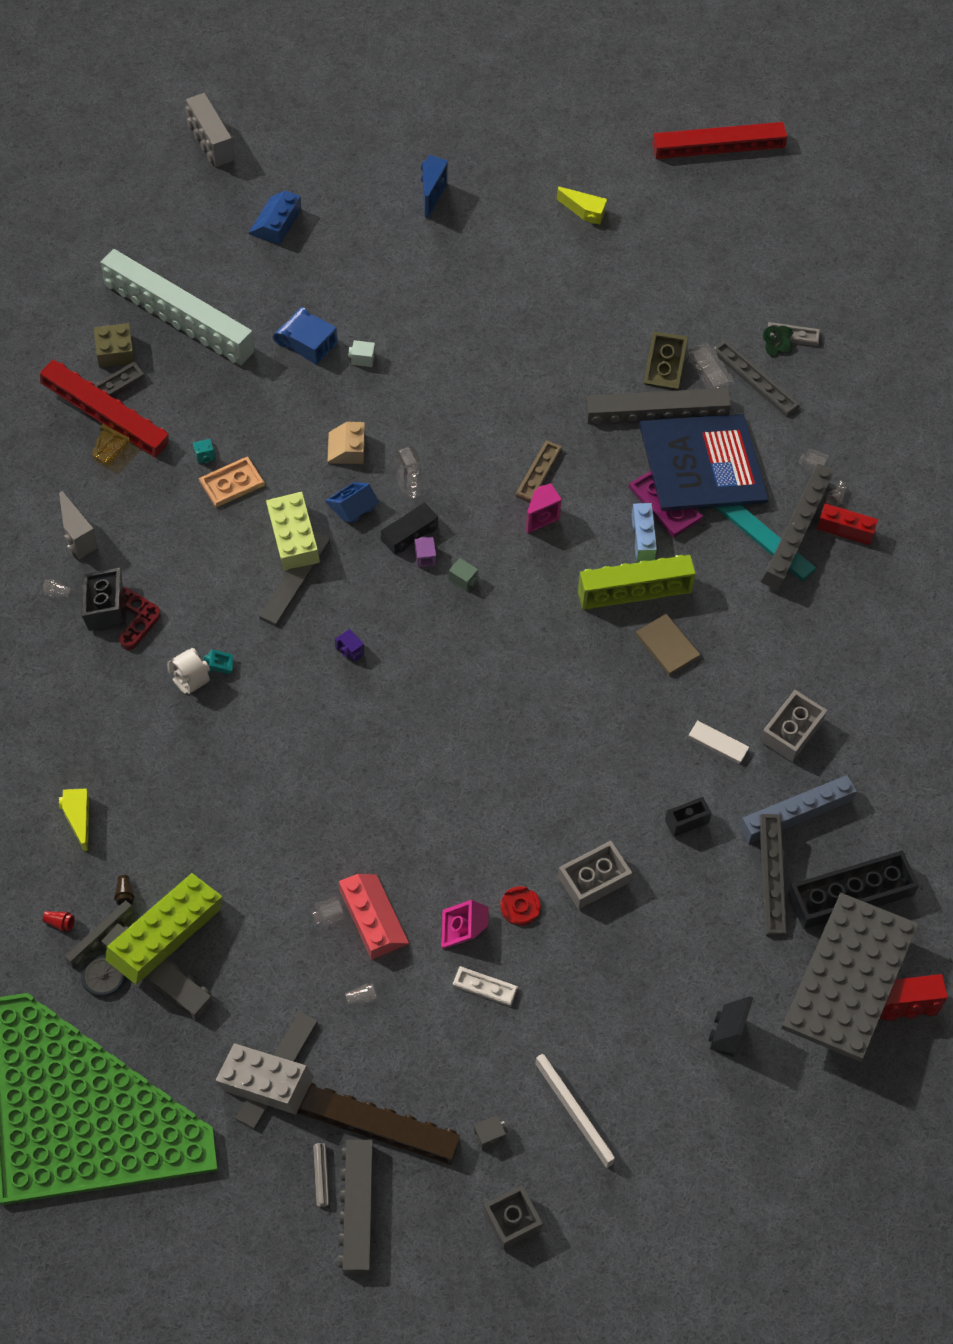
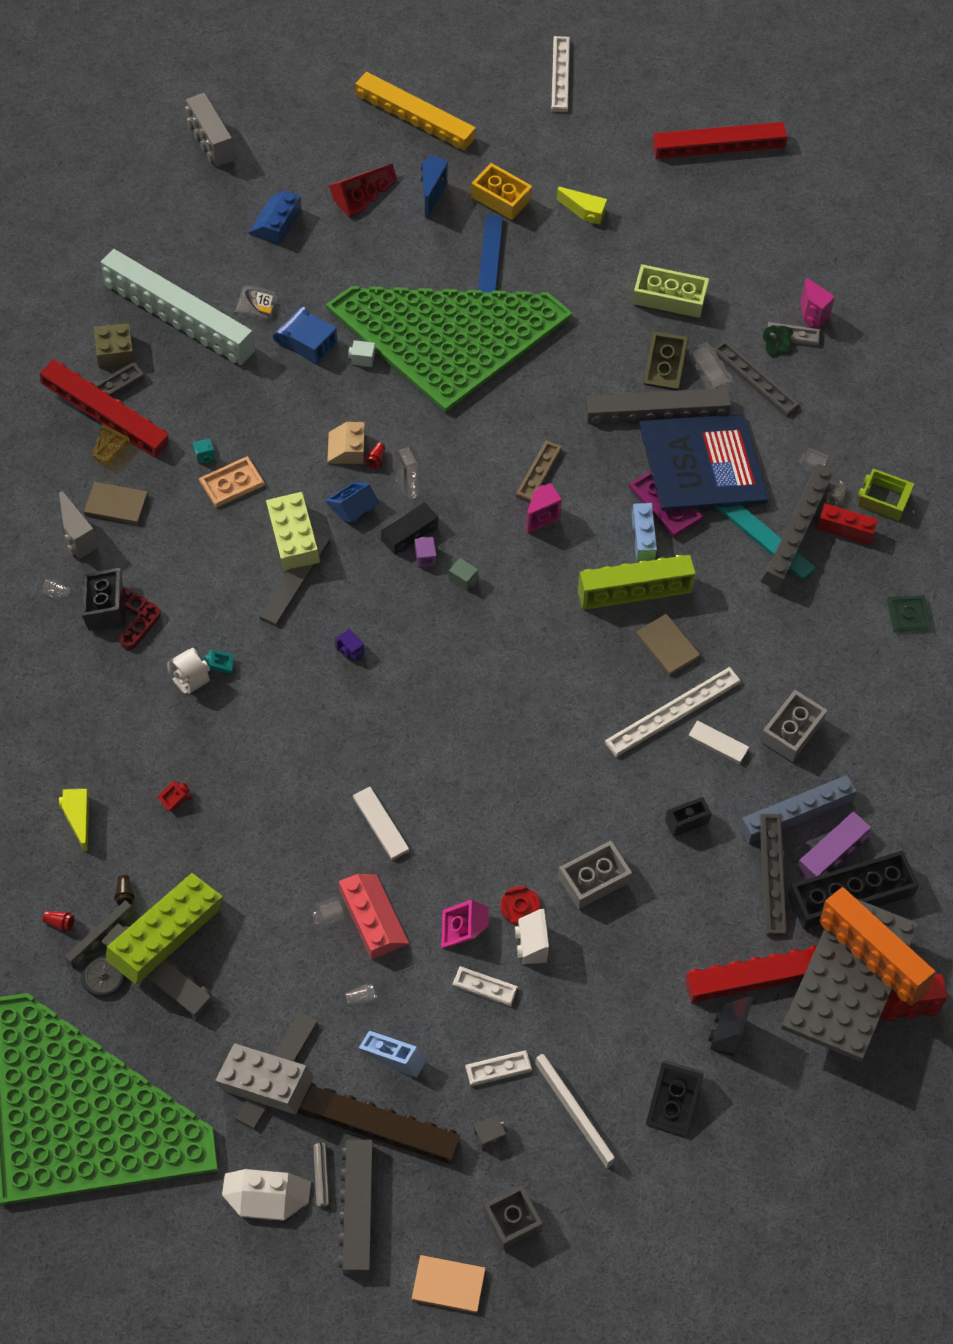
none -> dark tan tile [84,482,148,525]
none -> red bracket [157,781,193,812]
none -> white wedge [222,1169,311,1221]
none -> clear slope [234,285,279,323]
none -> bright green plate [326,286,572,413]
none -> red wedge [329,163,398,216]
none -> white tile [353,787,409,860]
none -> yellow brick [355,72,476,151]
none -> light blue slope [359,1031,427,1078]
none -> red cone [365,443,386,469]
none -> light nougat tile [412,1255,485,1313]
none -> white tile [465,1050,532,1086]
none -> yellow brick [471,163,532,220]
none -> blue tile [478,215,503,293]
none -> white slope [515,909,549,965]
none -> white tile [551,36,570,112]
none -> white tile [605,667,741,757]
none -> yellowish green brick [632,264,709,318]
none -> black slope [646,1060,705,1136]
none -> red brick [685,945,817,1003]
none -> medium lavender brick [797,811,871,879]
none -> dark pink slope [800,278,835,329]
none -> orange brick [820,887,936,1006]
none -> lime window [857,469,914,521]
none -> clear green tile [887,595,931,632]

